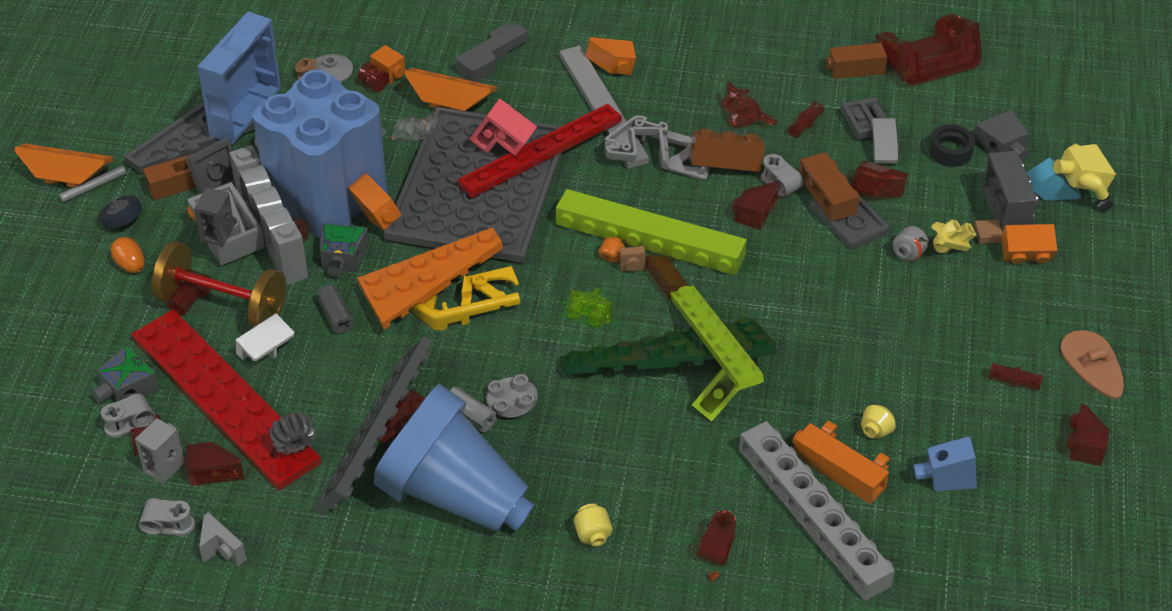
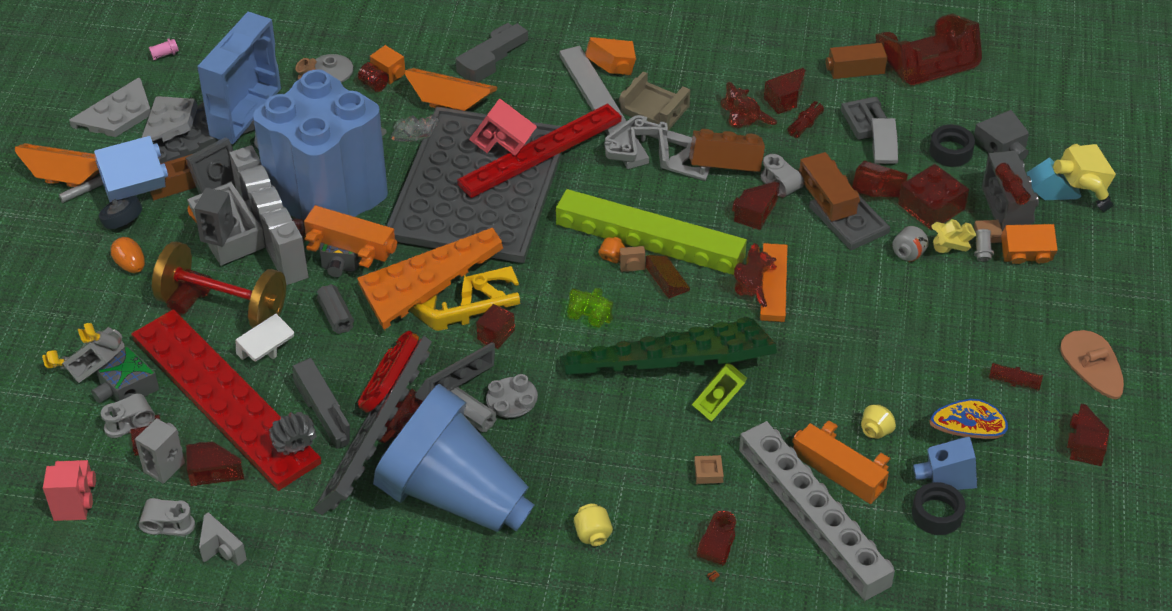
orange slope [347,173,402,230] -> none
lime plate [670,286,764,390] -> none
none -> light grey torso [42,323,125,383]
none -> coral brick [43,460,96,521]
none -> light grey wing [69,78,151,137]
none -> light blue brick [94,136,168,202]
none -> light grey wing [142,96,198,142]
none -> bright pink pin [149,38,179,60]
none -> dark grey piece [292,358,350,449]
none -> orange brick [304,205,397,268]
none -> red tile [358,331,419,413]
none -> dark grey slope [415,343,495,401]
none -> clear red brick [476,304,515,349]
none -> dark tan panel [619,71,690,130]
none -> medium nougat plate [694,455,724,484]
none -> clear red animal [734,243,777,307]
none -> orange tile [760,243,787,322]
none -> clear red slope [764,68,806,114]
none -> clear red brick [898,164,969,230]
none -> black tyre [912,482,966,535]
none -> shield [929,399,1008,439]
none -> light grey pin [974,229,994,261]
none -> clear red pin [995,163,1031,205]

